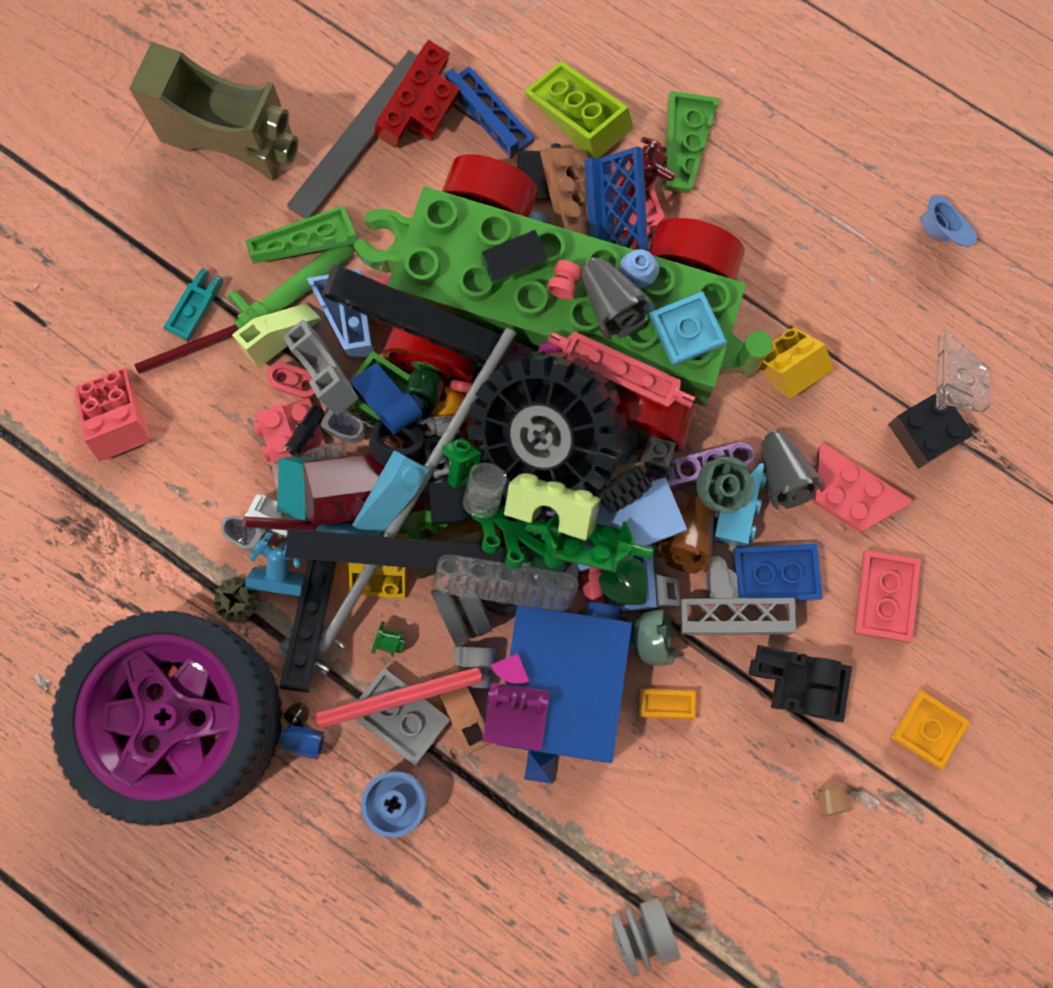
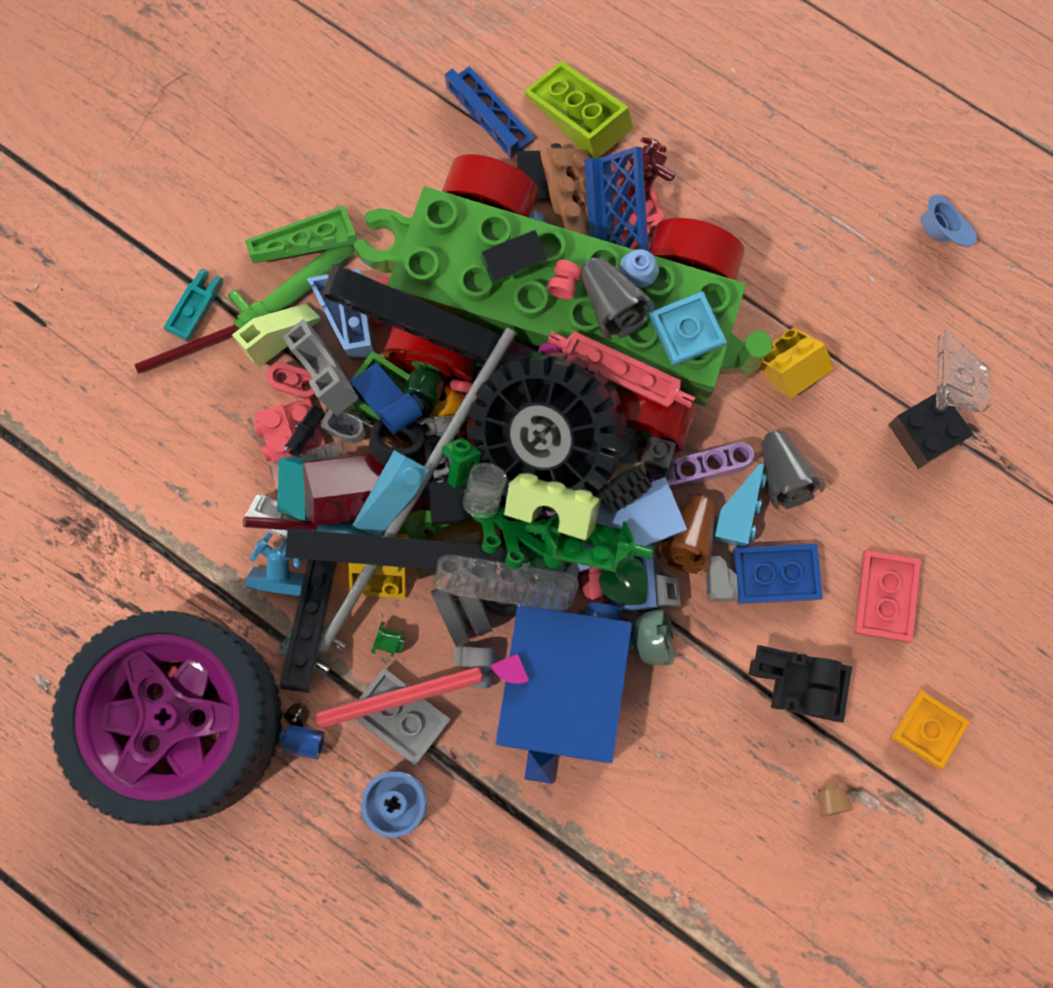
coral slope [75,367,151,462] -> none
olive brick [129,42,298,181] -> none
olive gear [213,577,259,622] -> none
rock [221,515,268,554] -> none
dark grey tile [287,50,418,219] -> none
red piece [374,39,460,148] -> none
nougat slope [432,665,491,755] -> none
magenta hinge [482,683,550,751] -> none
light grey wheel [611,897,681,977] -> none
light orange tile [638,689,696,720] -> none
bright green wing [663,91,720,194] -> none
light grey fence [679,598,796,636] -> none
sand green cylinder [696,457,754,514] -> none
coral wing [813,443,913,533] -> none

